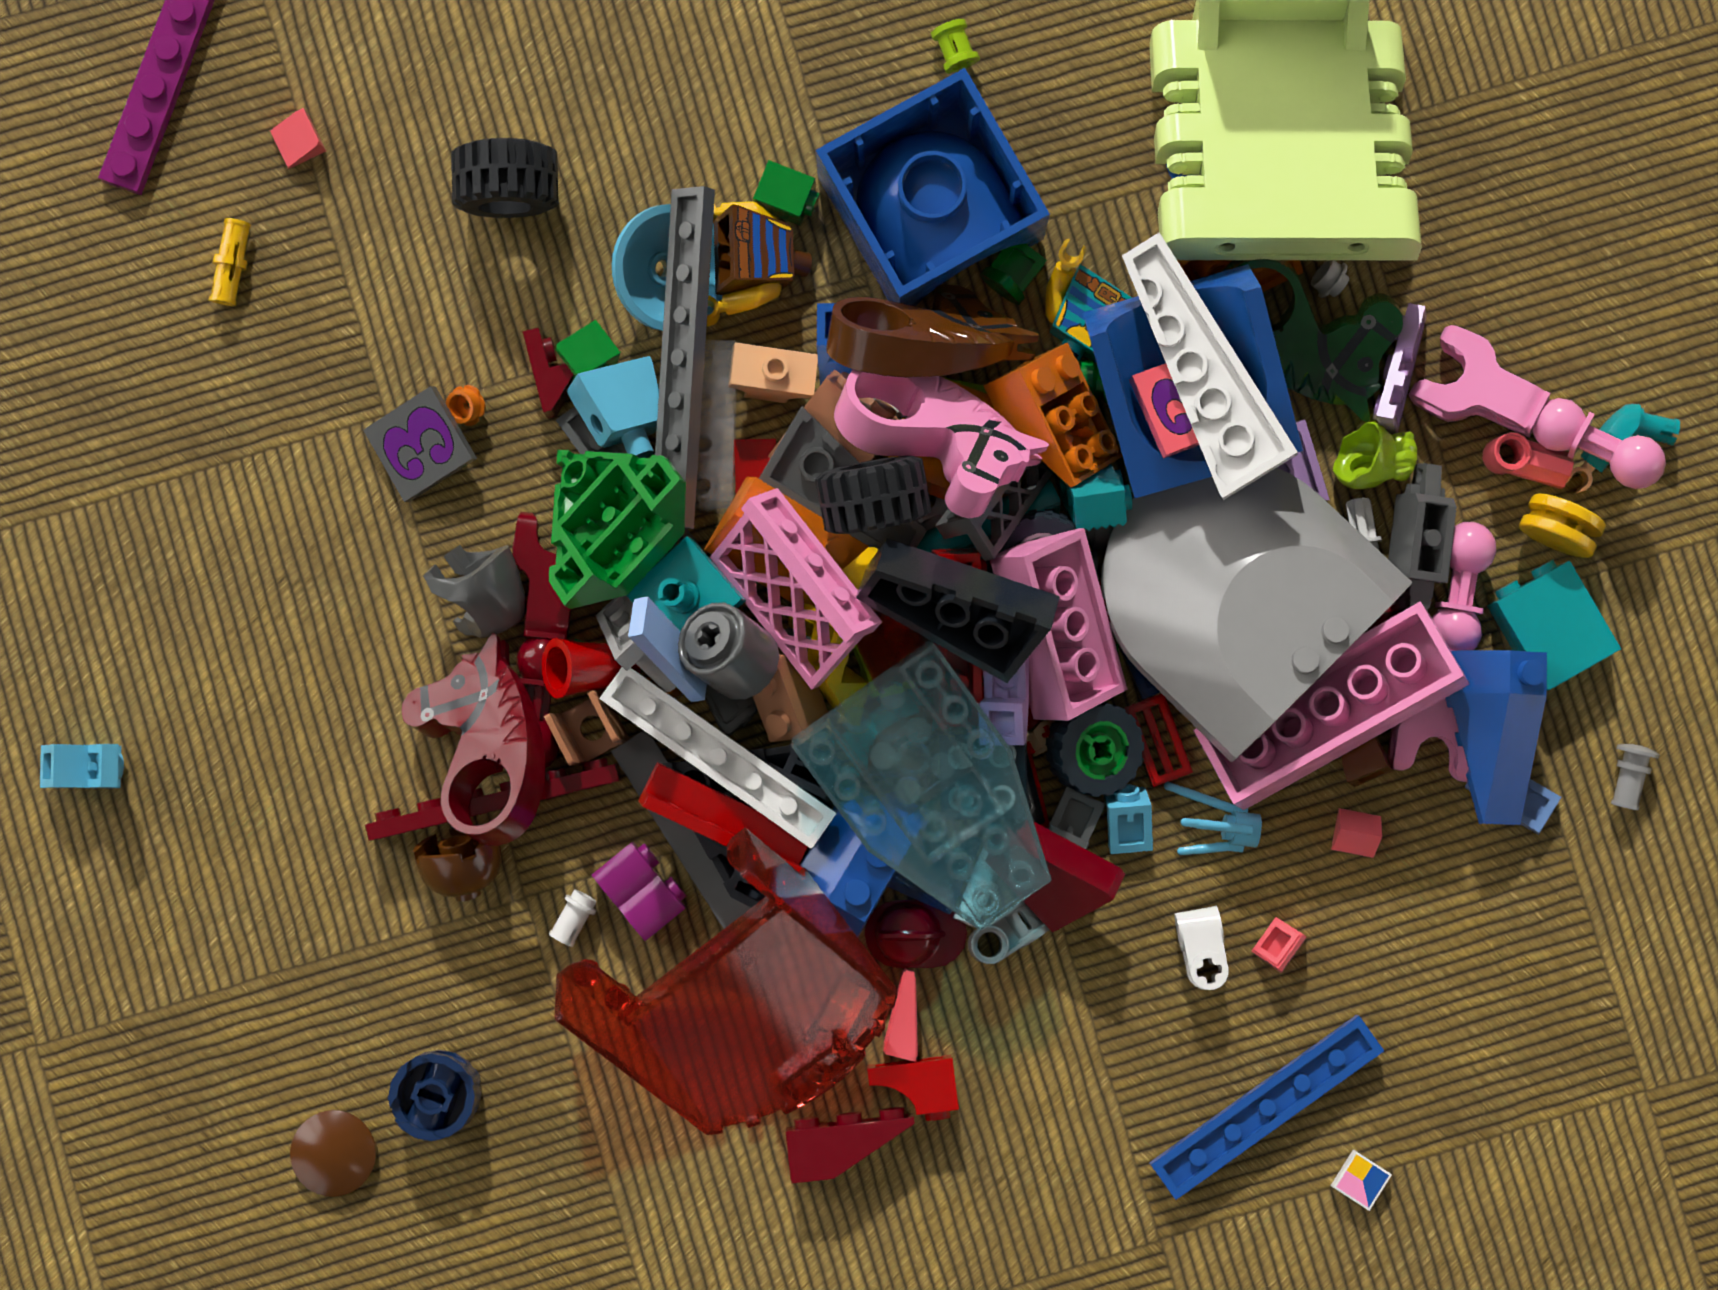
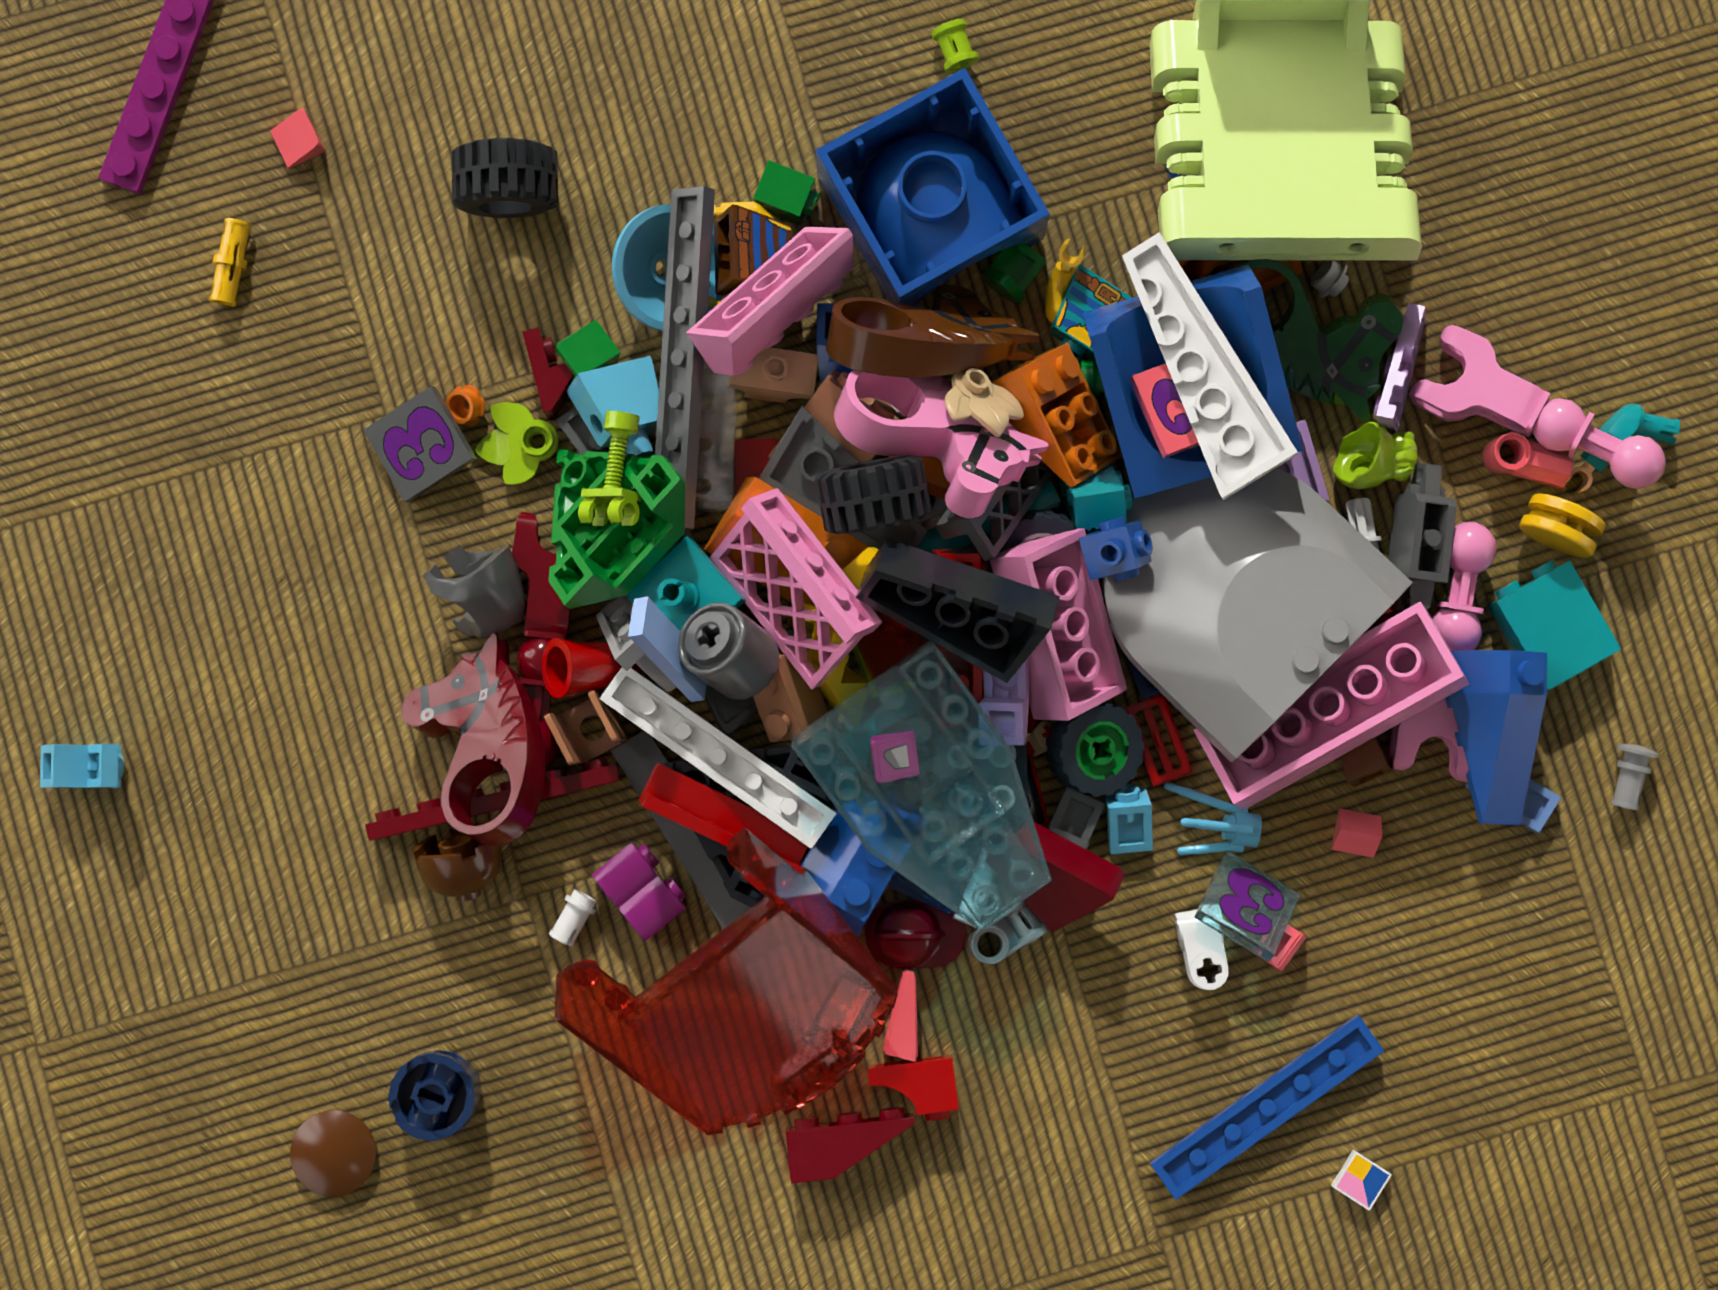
none -> lime plate [475,402,559,485]
none -> lime bar [578,411,641,526]
none -> bright pink slope [686,227,853,376]
none -> magenta slope [871,731,920,784]
none -> tan plate [945,368,1024,437]
none -> blue brick [1079,516,1153,582]
none -> clear light blue tile [1194,851,1300,962]

